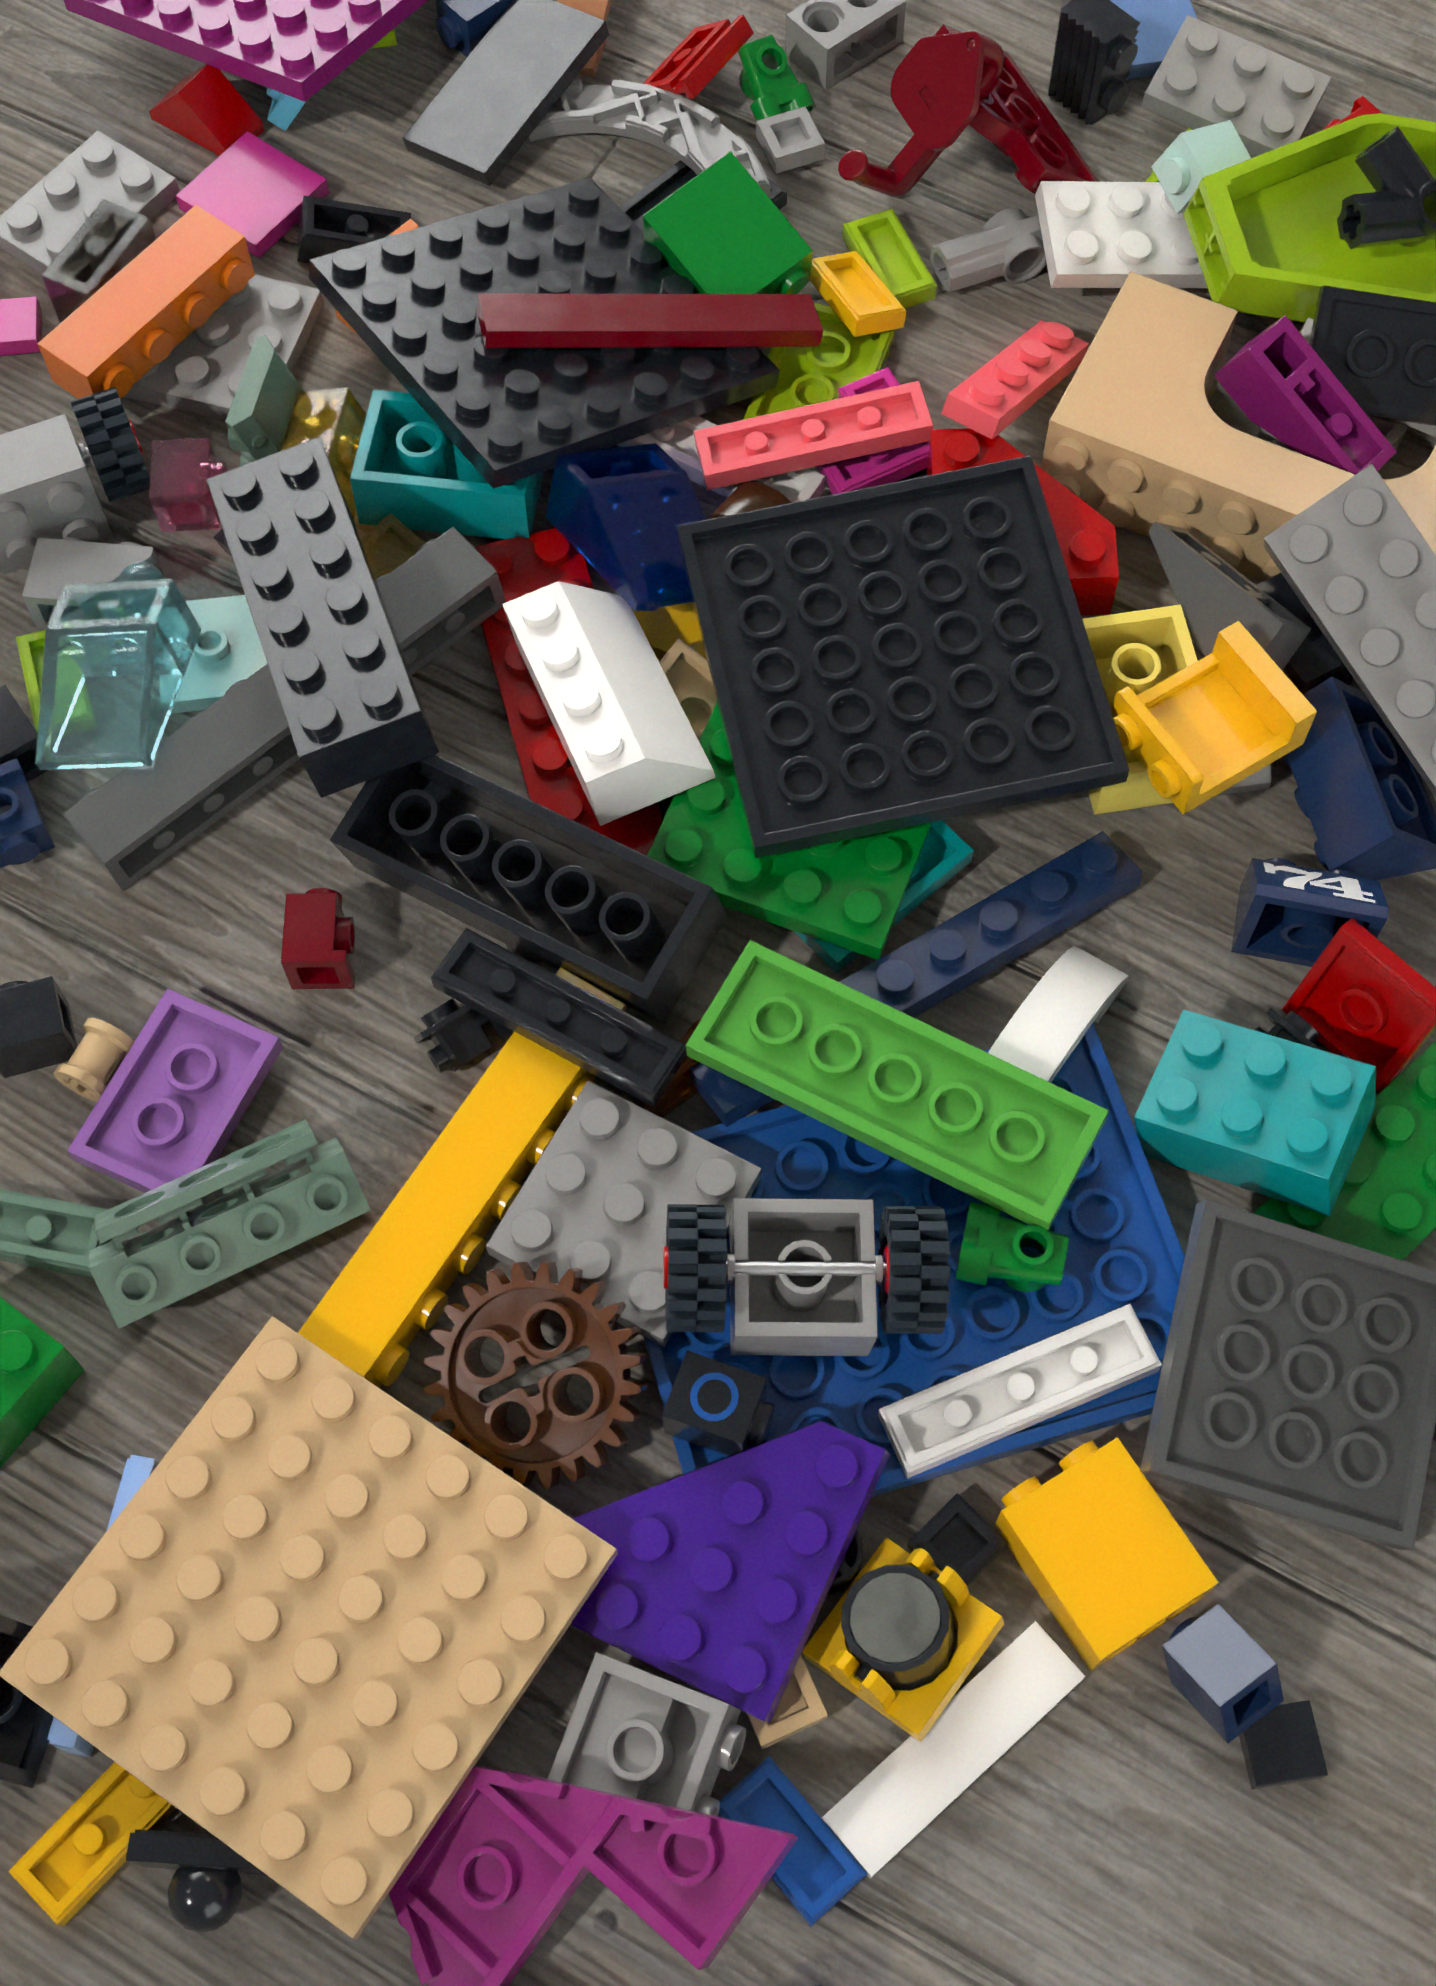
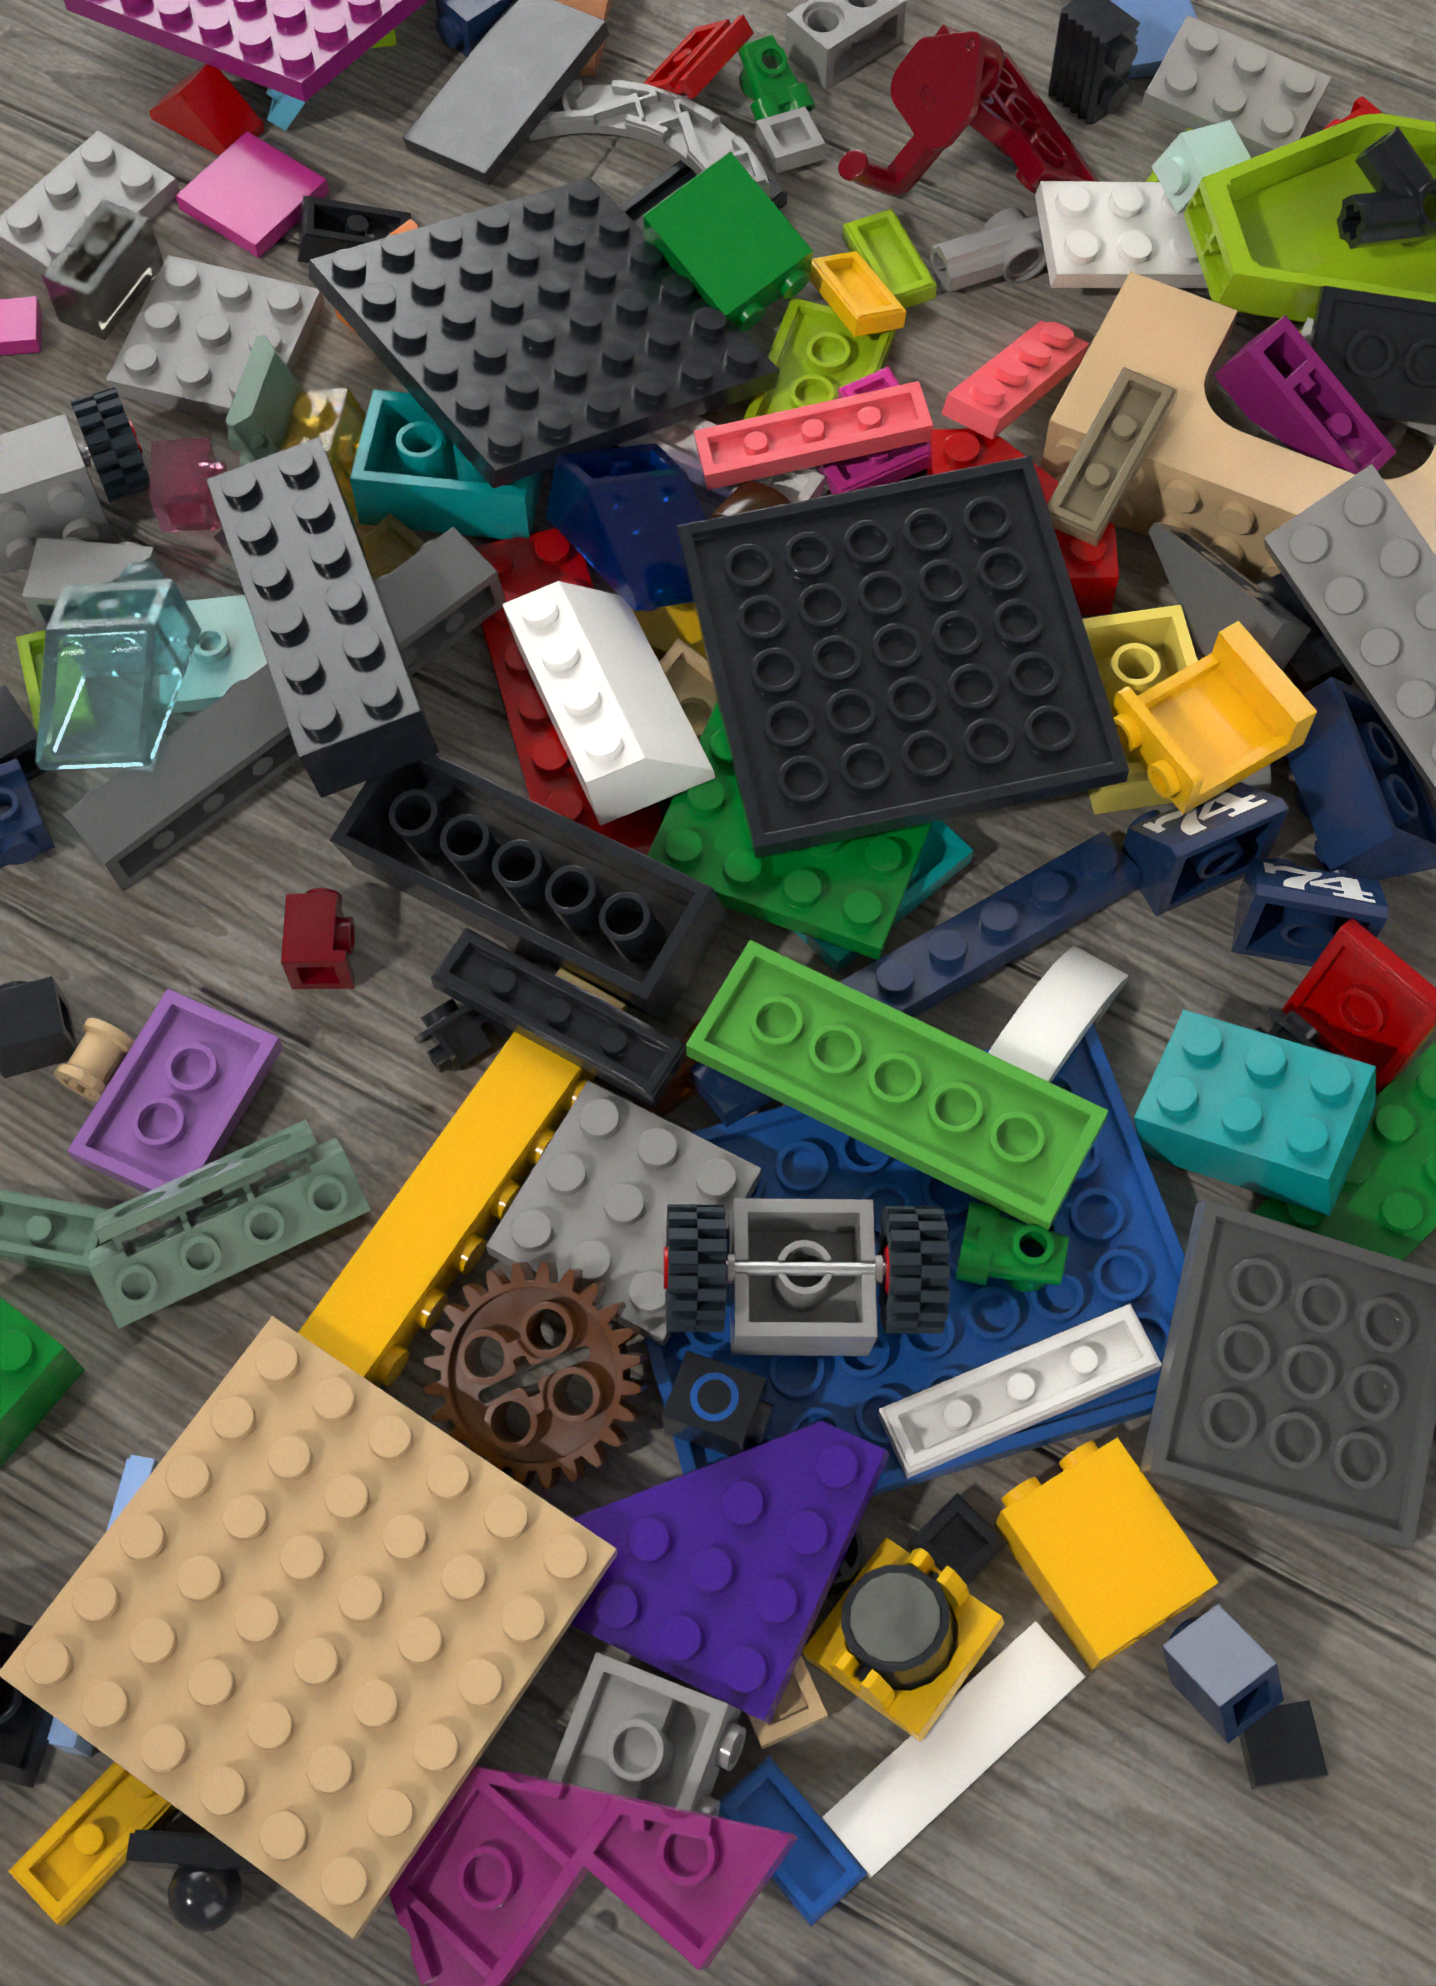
orange brick [37,205,255,399] -> none
dark red tile [476,293,823,348] -> none
none -> dark tan tile [1047,367,1178,546]
none -> dark blue slope [1122,782,1289,916]

